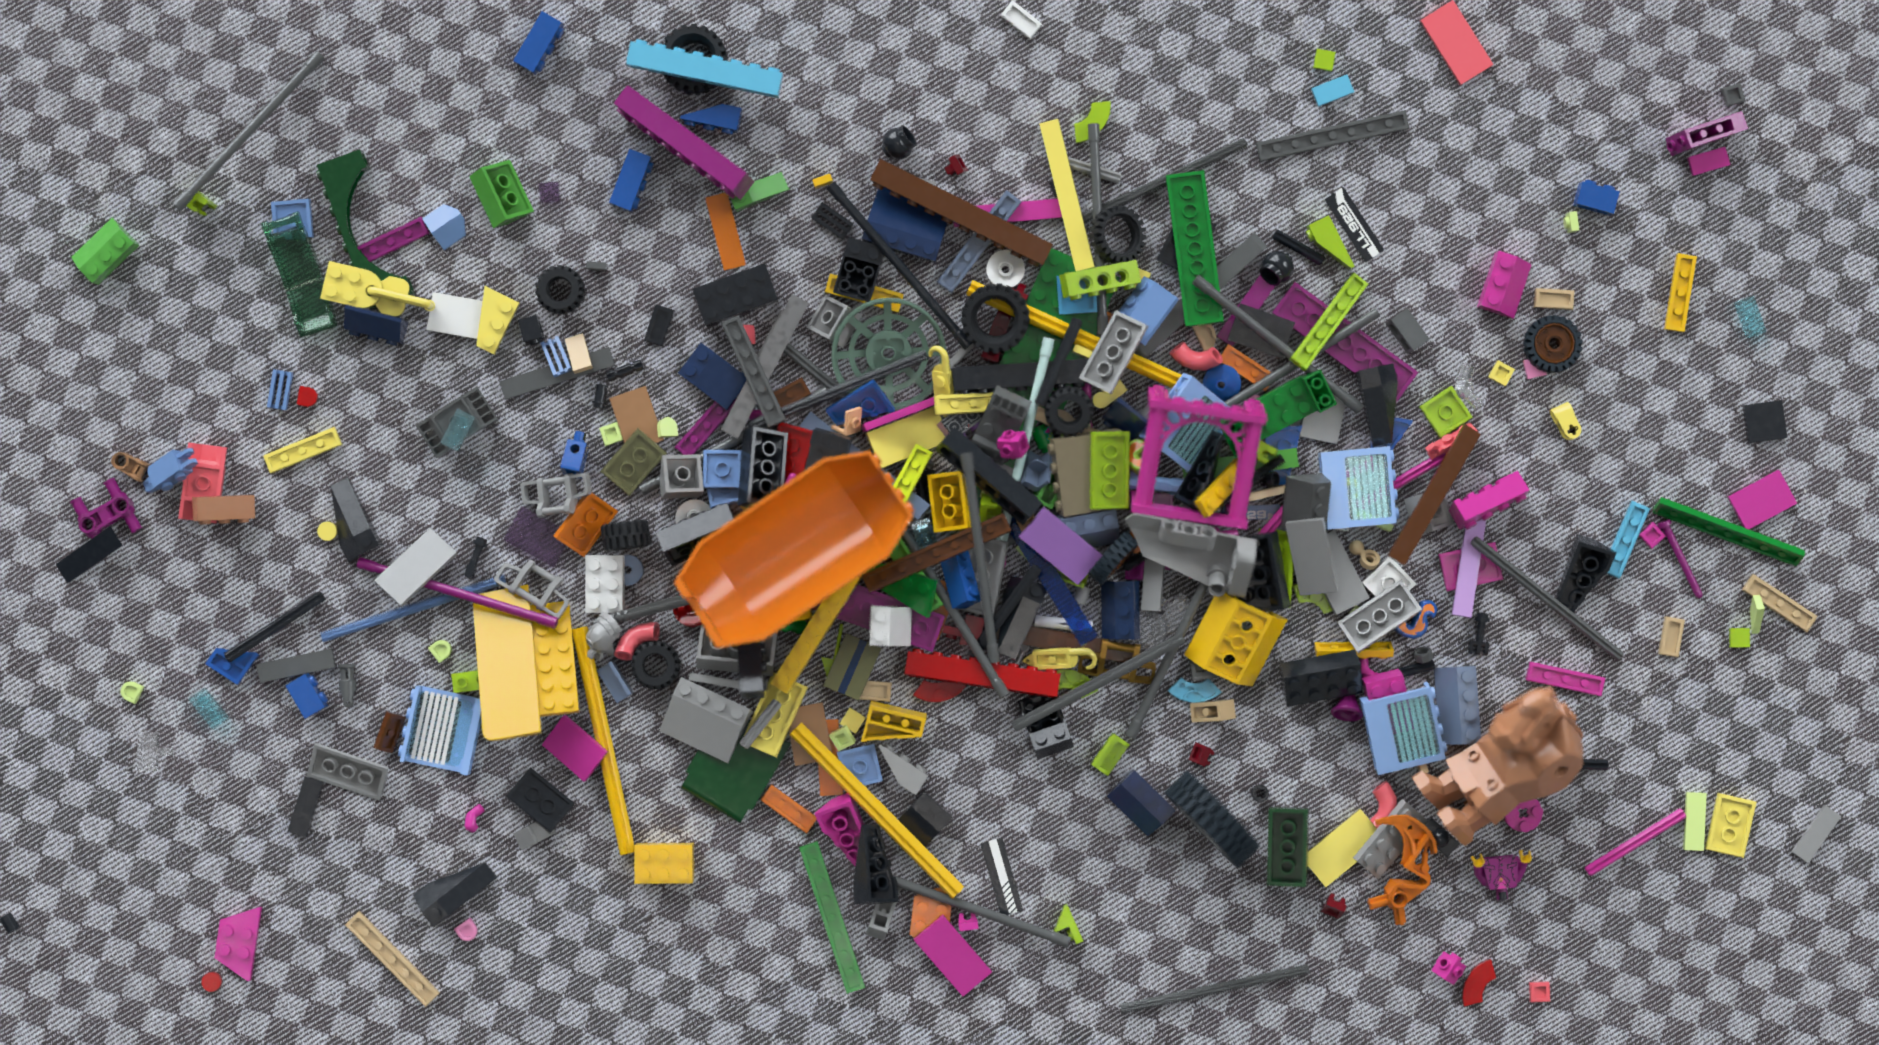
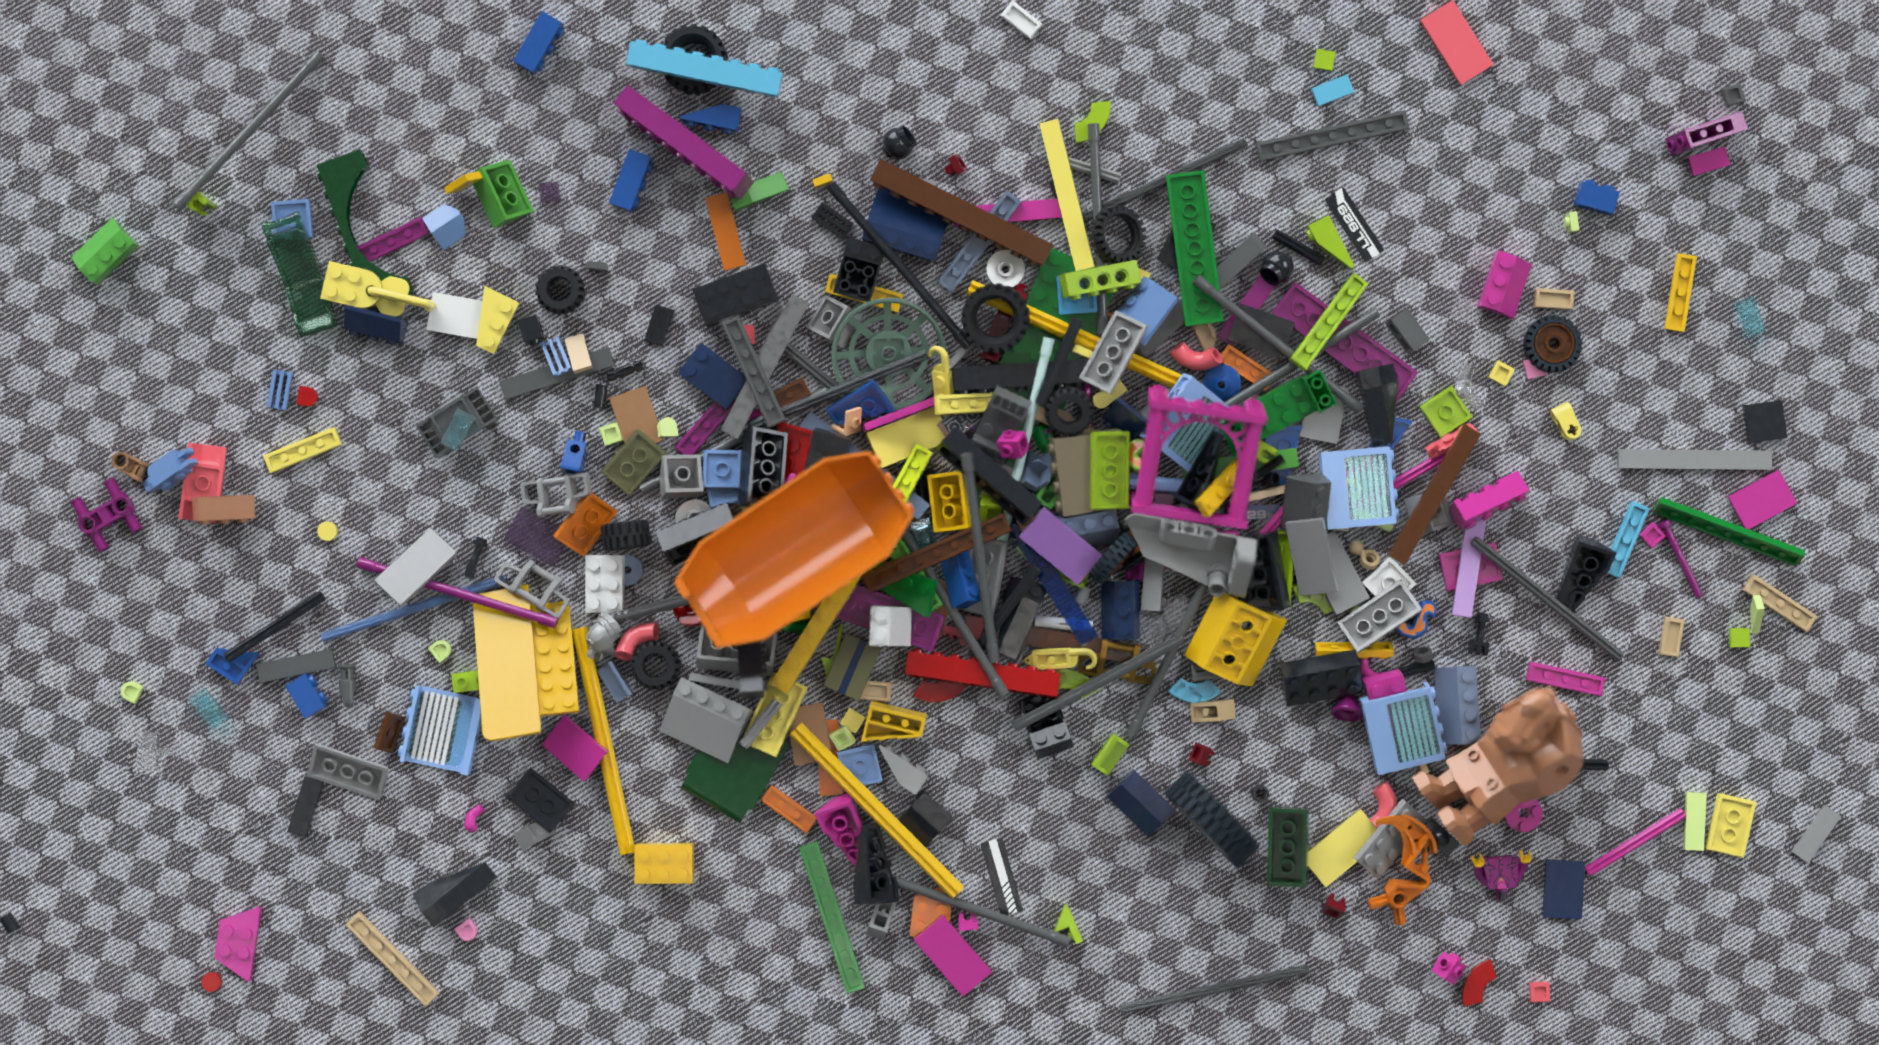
black sticker [56,526,122,583] -> none
black wedge [331,477,383,563] -> none
none -> yellow tile [444,171,482,194]
none -> dark blue tile [1542,859,1585,919]
none -> light grey tile [1617,449,1772,470]

